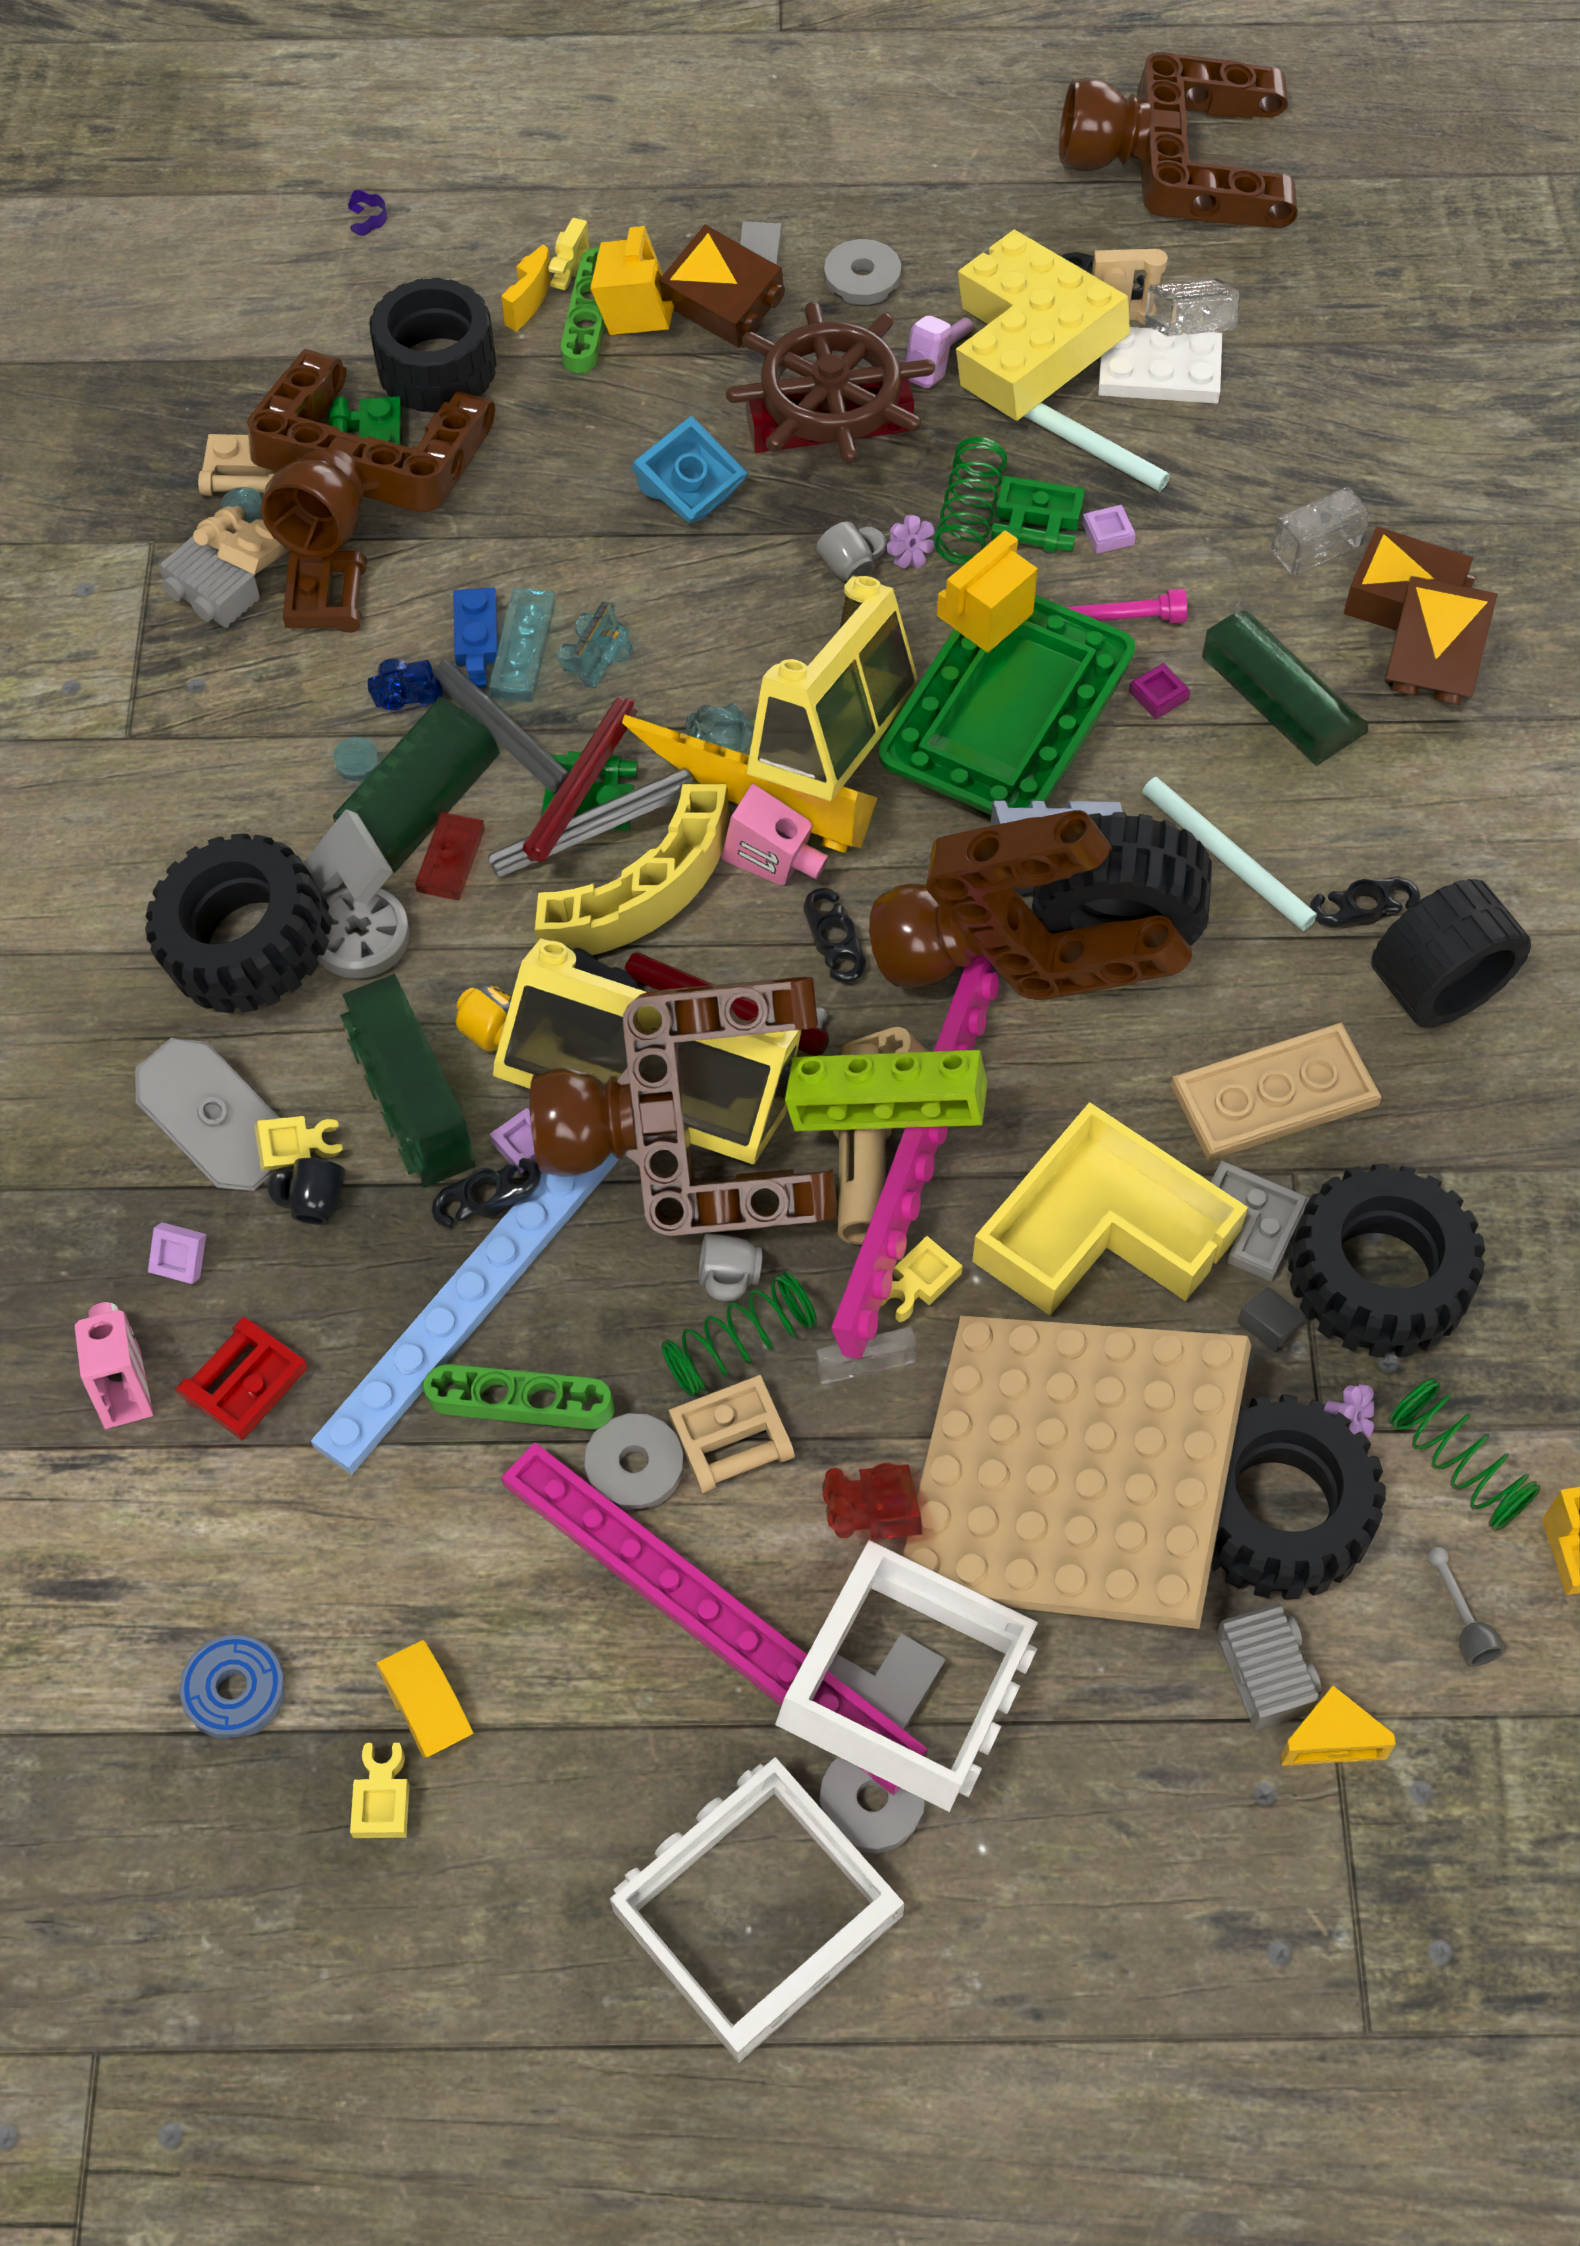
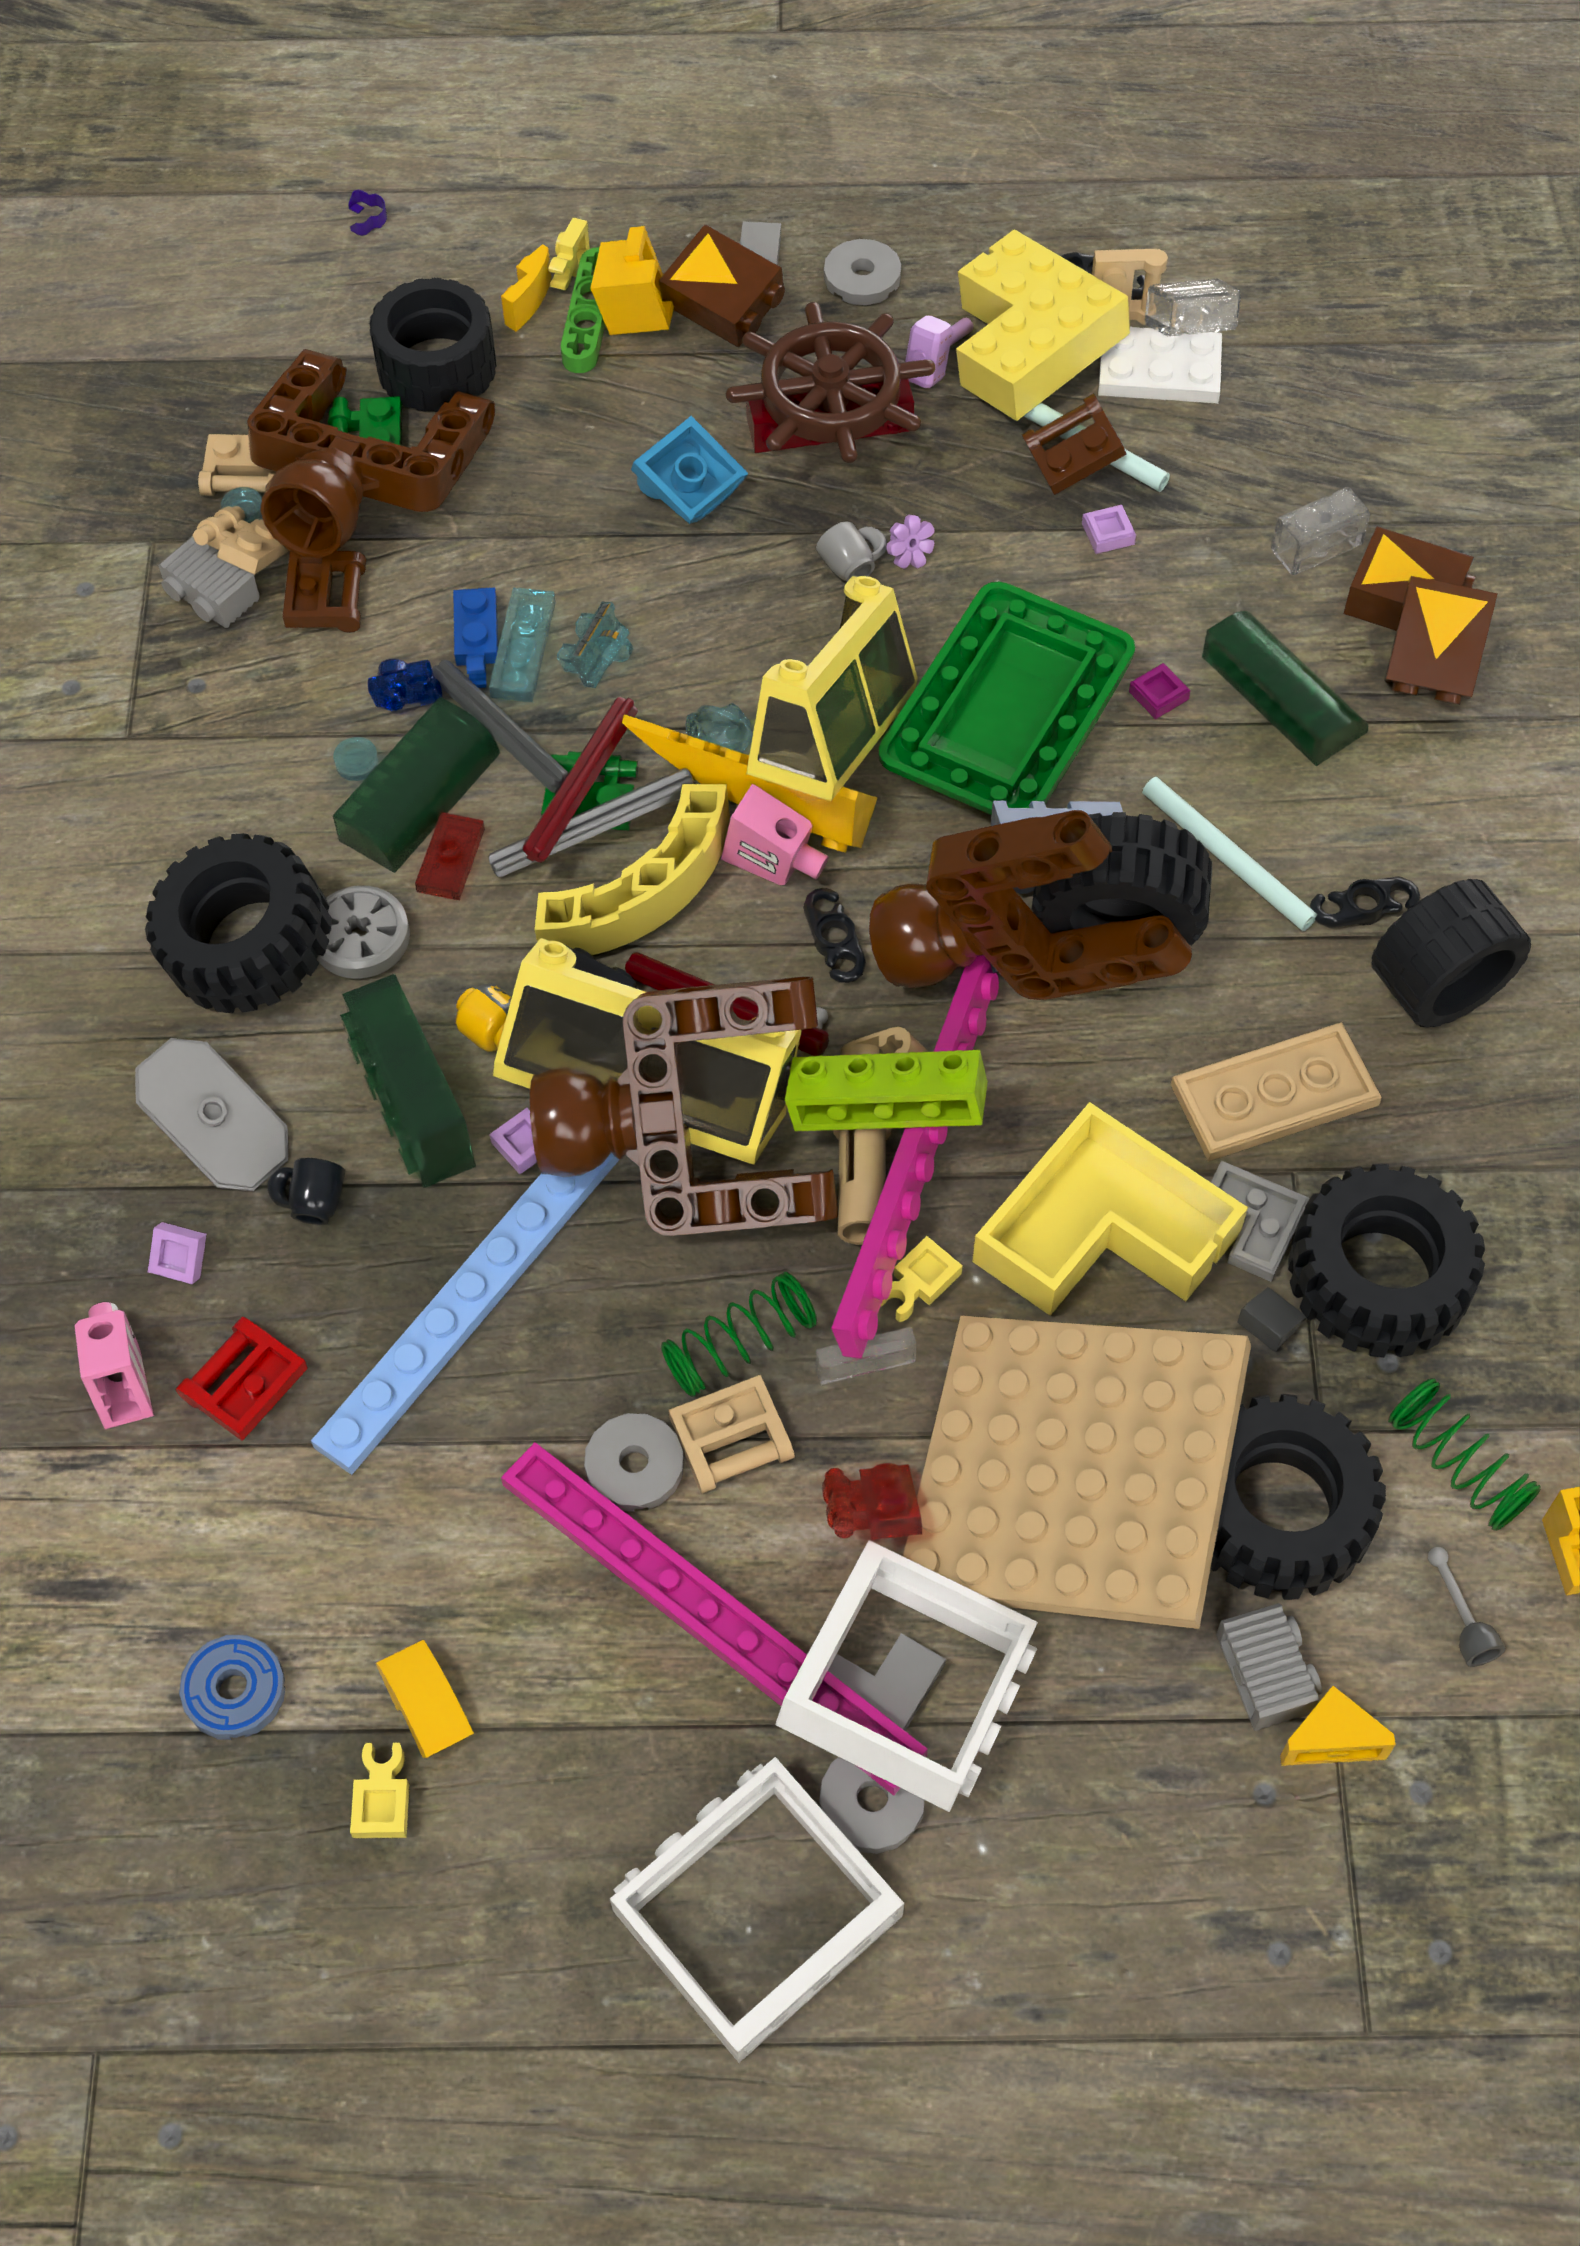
light yellow plate [254,1116,343,1171] -> none
light grey tile [303,810,393,905] -> none
bright green beam [423,1364,614,1429] -> none
black piece [432,1158,541,1227] -> none
light grey piece [699,1234,762,1302] -> none
green piece [933,437,1007,564] -> none
yellow plate [937,530,1038,653] -> none
green plate [991,476,1085,553] -> none
reddish brown piece [1059,52,1298,228] -> none
dark pink piece [1067,588,1187,624] -> none
lavender plant [1324,1384,1375,1438] -> none
none -> reddish brown plate [1021,393,1127,495]

